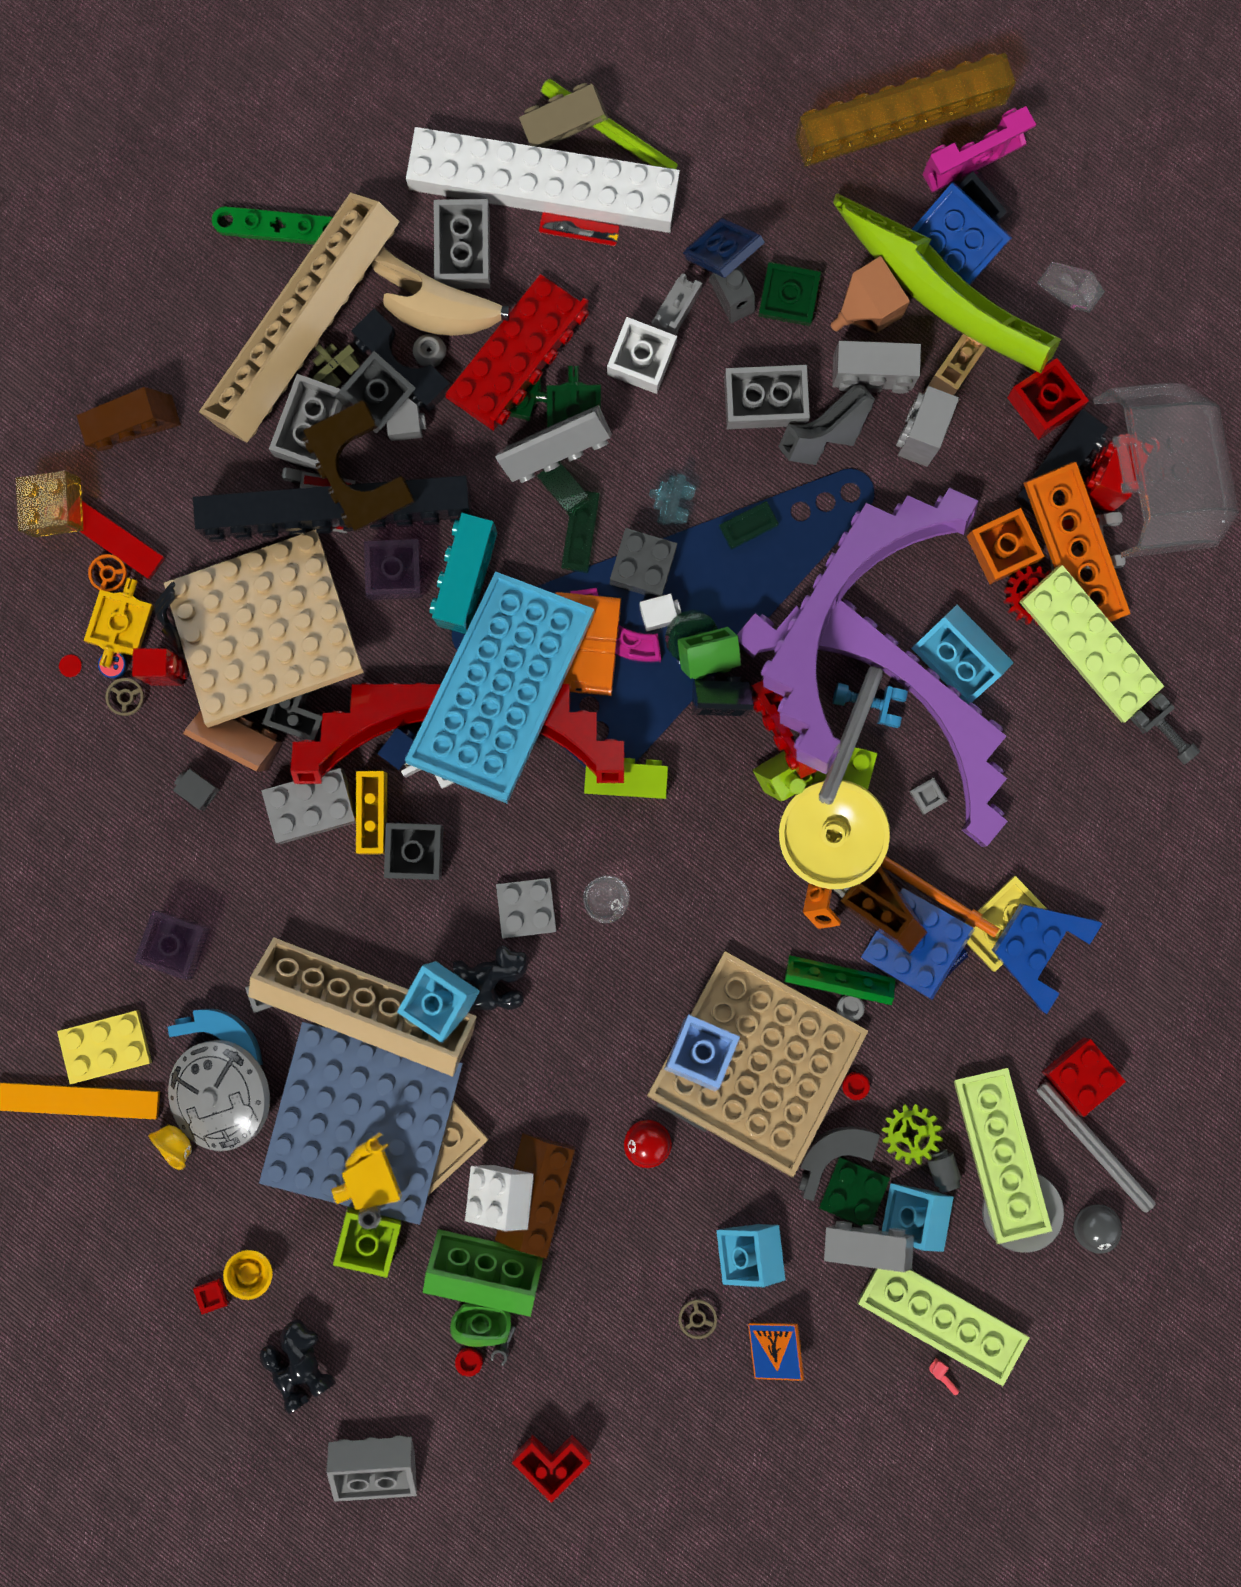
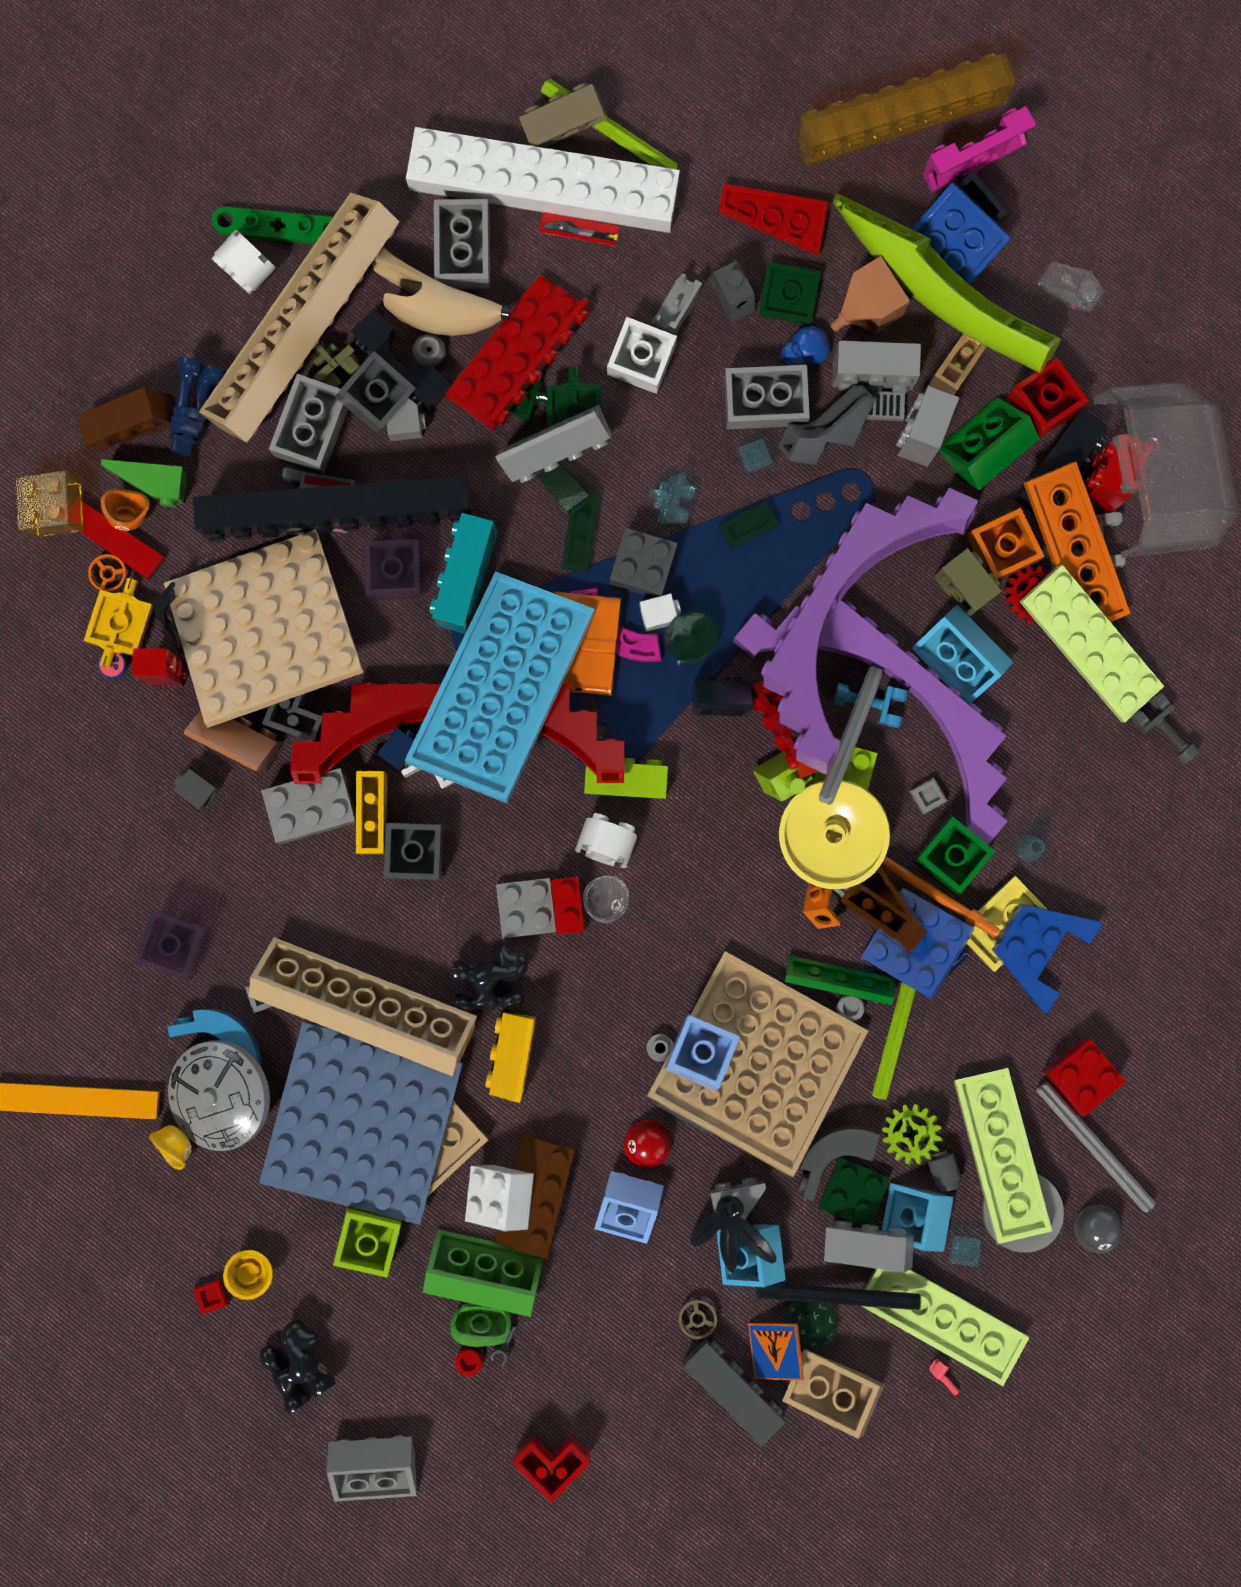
light yellow plate [57,1010,152,1084] -> none
red sticker [59,655,82,677] -> none
dark tan piece [105,678,144,716] -> none
dark brown arch [302,400,416,532] -> none
yellow torso [331,1133,402,1229] -> none
medium azure slope [397,961,480,1043] -> none
bright green brick [678,627,741,679] -> none
dark blue tile [683,218,765,278] -> none
red tile [842,1072,870,1100] -> none
none -> bright green slope [101,459,188,507]
none -> orange helmet [101,489,150,531]
none -> dark blue piece [169,357,226,457]
none -> white brick [211,229,276,294]
none -> yellow slope [485,1012,536,1102]
none -> red brick [551,877,585,935]
none -> white brick [575,813,637,868]
none -> light blue slope [594,1171,664,1244]
none -> light grey plate [647,1034,673,1062]
none -> dark grey brick [682,1338,785,1447]
none -> black plant [690,1195,776,1272]
none -> light grey slope [710,1177,766,1219]
none -> red wing [718,184,828,256]
none -> clear light blue plate [737,438,772,475]
none -> black axle [756,1283,921,1310]
none -> blue hair [780,326,831,367]
none -> clear green tile [783,1301,837,1352]
none -> tan slope [783,1349,885,1439]
none -> light grey tile [866,391,905,421]
none -> lime axle [872,983,916,1100]
none -> green brick [914,817,995,894]
none -> olive brick [934,548,1001,617]
none -> green slope [939,397,1040,490]
none -> clear light blue plate [949,1234,981,1267]
none -> clear light blue cone [1017,835,1045,862]

